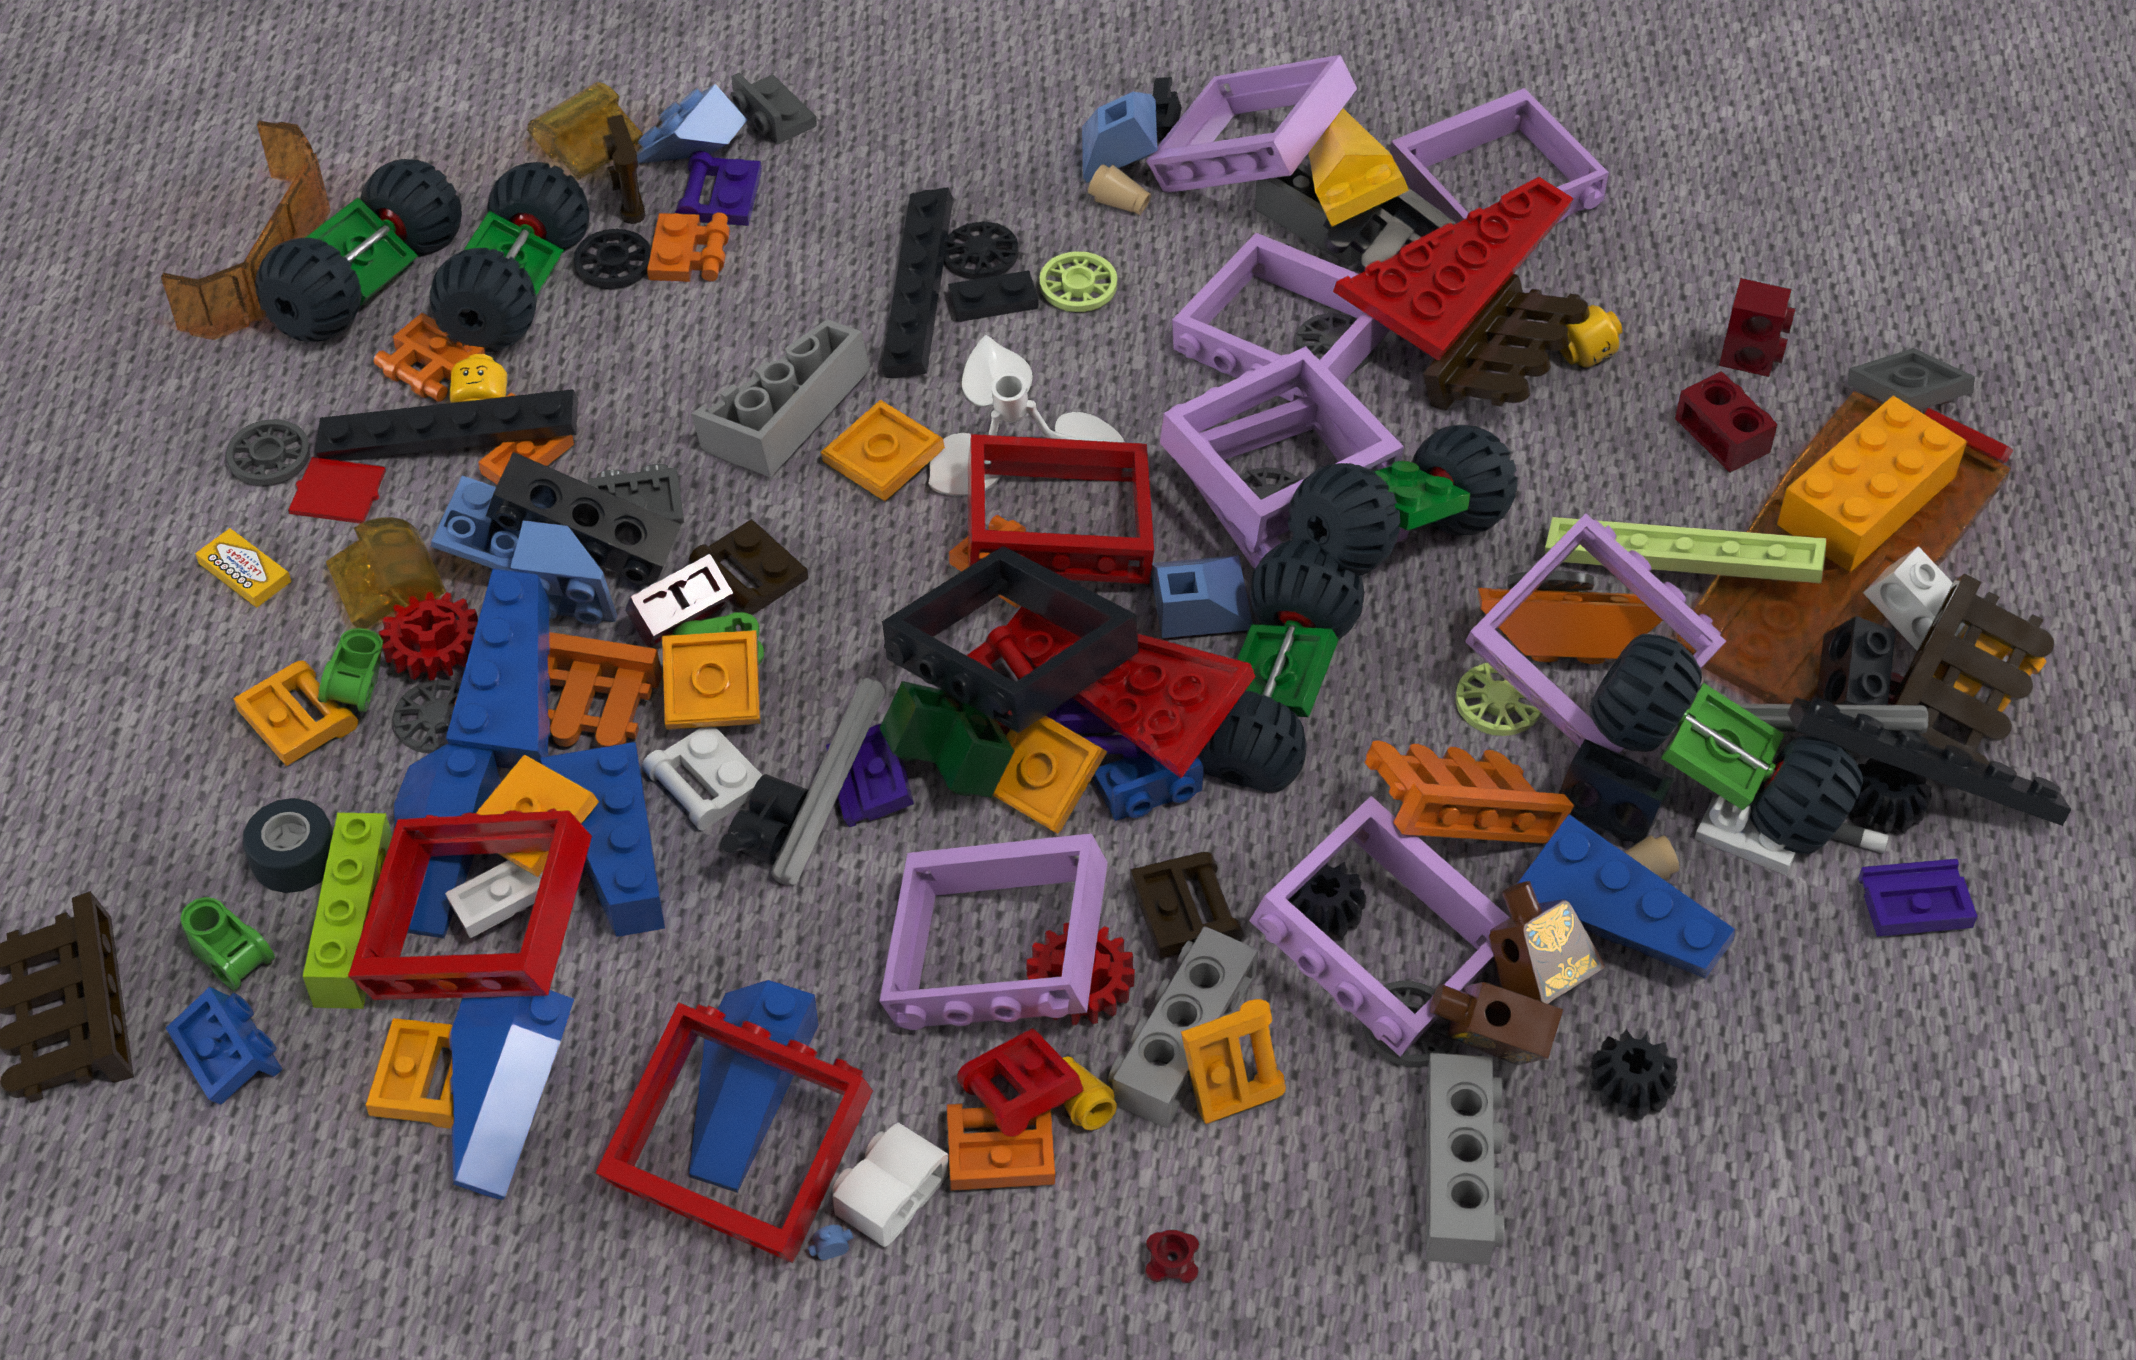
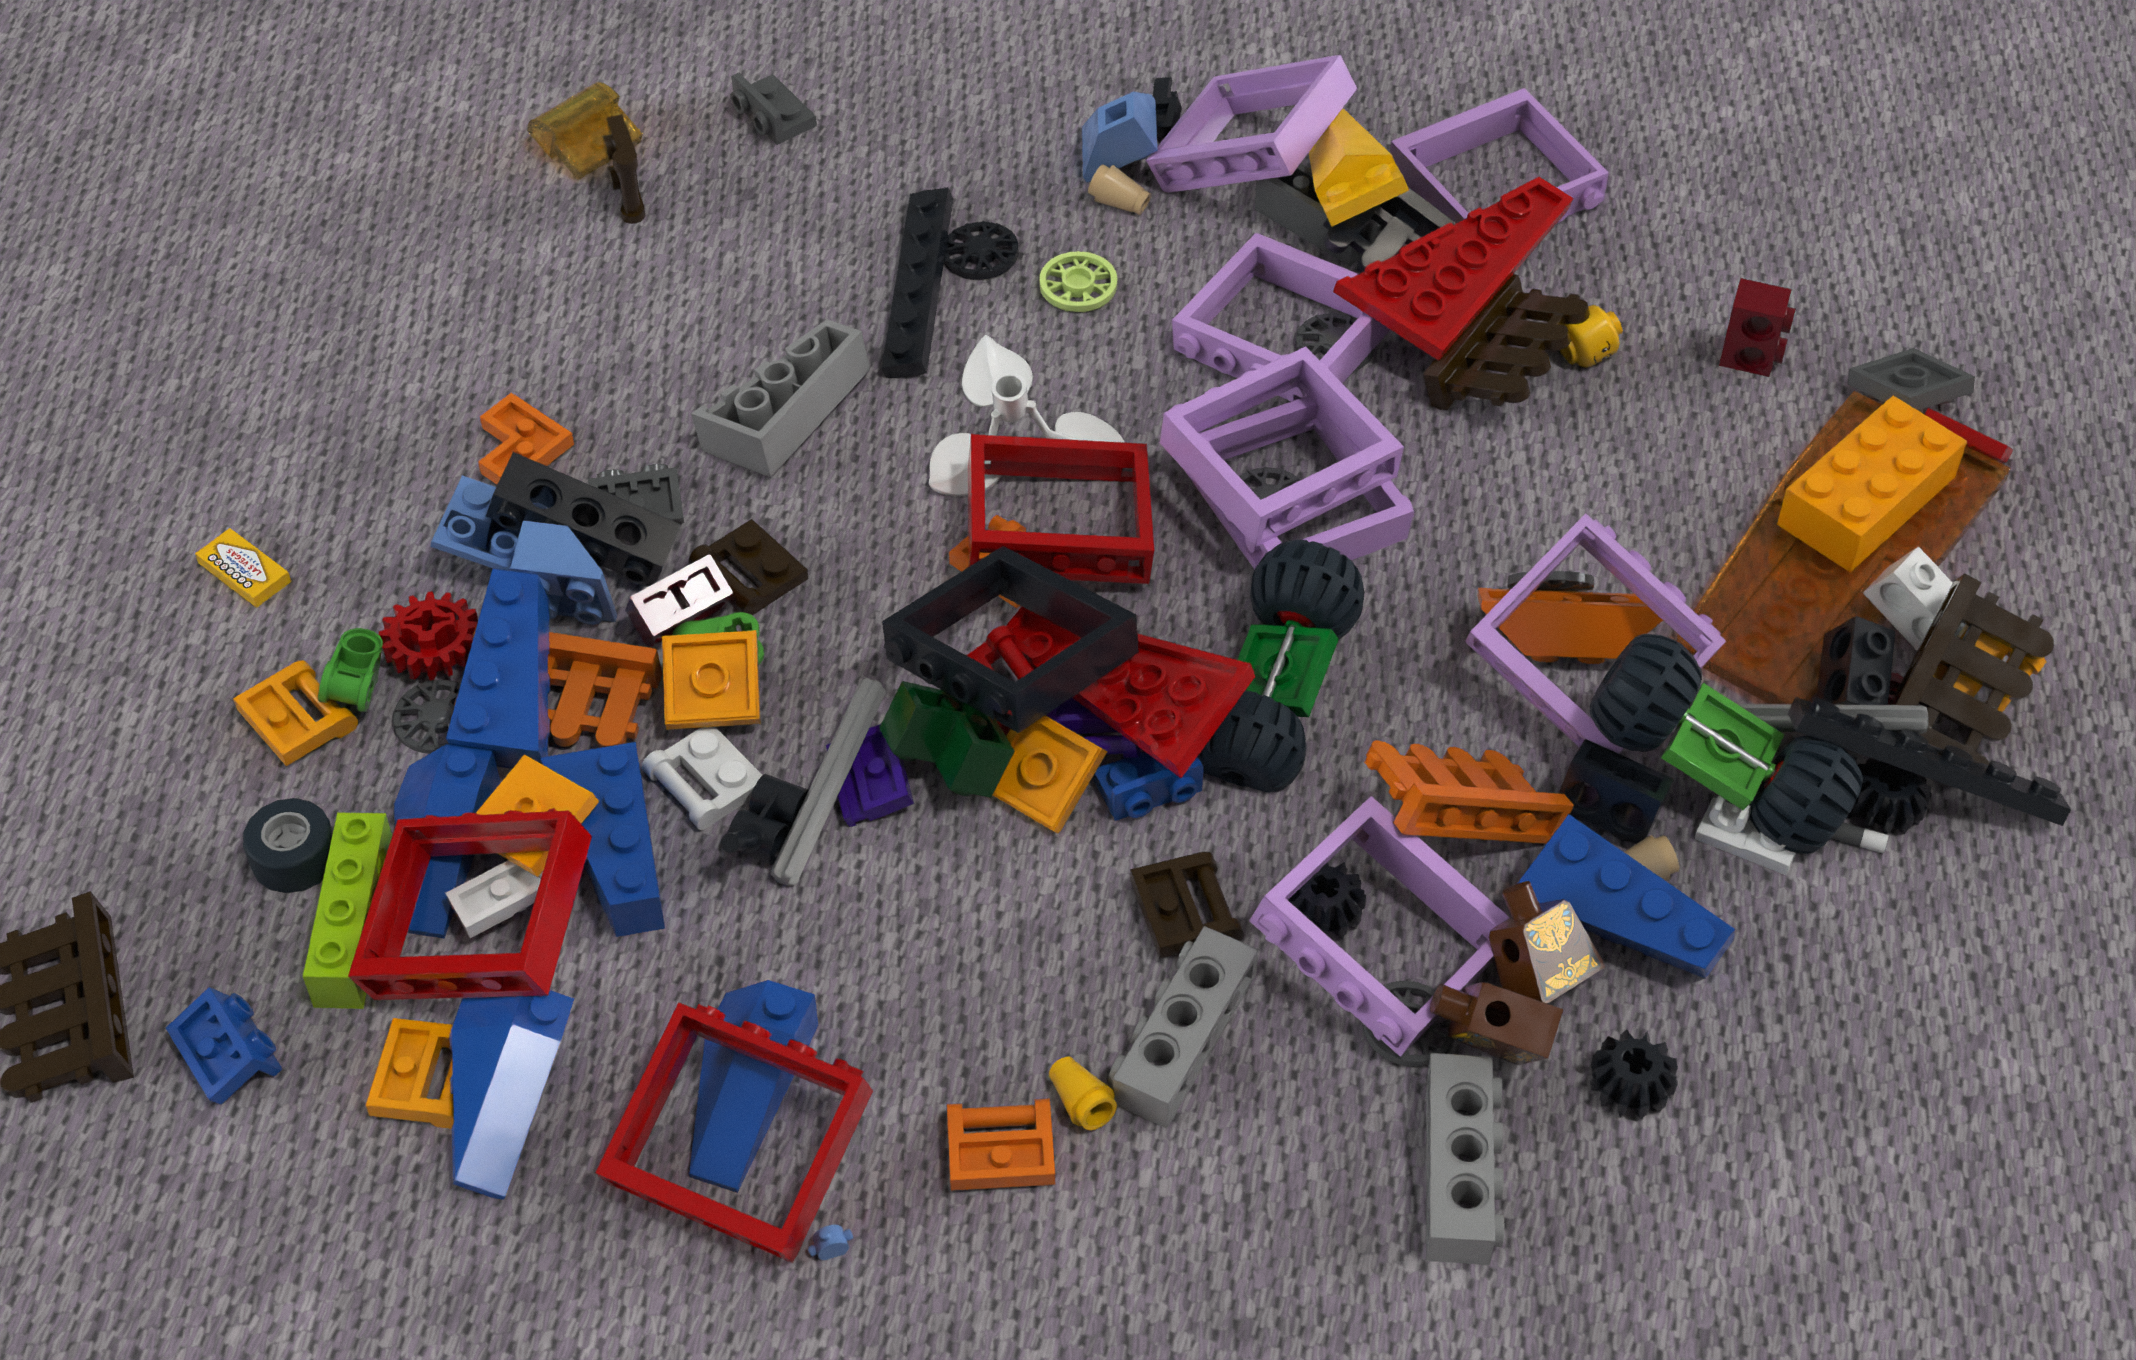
clear orange windscreen [161,121,330,340] -> none
bright green piece [181,897,275,991] -> none
dark grey wheel [226,419,310,486] -> none
black plate [255,159,462,342] -> none
red piece [288,457,386,524] -> none
black plate [316,389,578,461] -> none
clear yellow brick [325,517,446,629] -> none
orange plate [374,313,486,402] -> none
black plate [430,162,589,352] -> none
yellow head [450,354,507,403] -> none
black wheel [574,229,651,289] -> none
medium blue slope [636,84,747,164] -> none
orange plate [647,212,730,282] -> none
dark purple plate [675,151,762,226] -> none
light orange plate [820,400,945,501] -> none
white brick [832,1122,949,1247] -> none
lavender window [879,833,1108,1030] -> none
black plate [948,270,1039,322] -> none
red plate [957,1028,1084,1137] -> none
red gear [1026,923,1135,1025] -> none
dark red plate [1146,1230,1199,1283] -> none
medium blue slope [1151,555,1253,638] -> none
light orange plate [1181,999,1286,1124] -> none
black plate [1288,425,1518,576] -> none
yellowish green wheel [1455,663,1541,736] -> none
yellowish green plate [1545,517,1826,583] -> none
dark red brick [1675,371,1778,473] -> none
dark purple plate [1858,859,1978,937] -> none

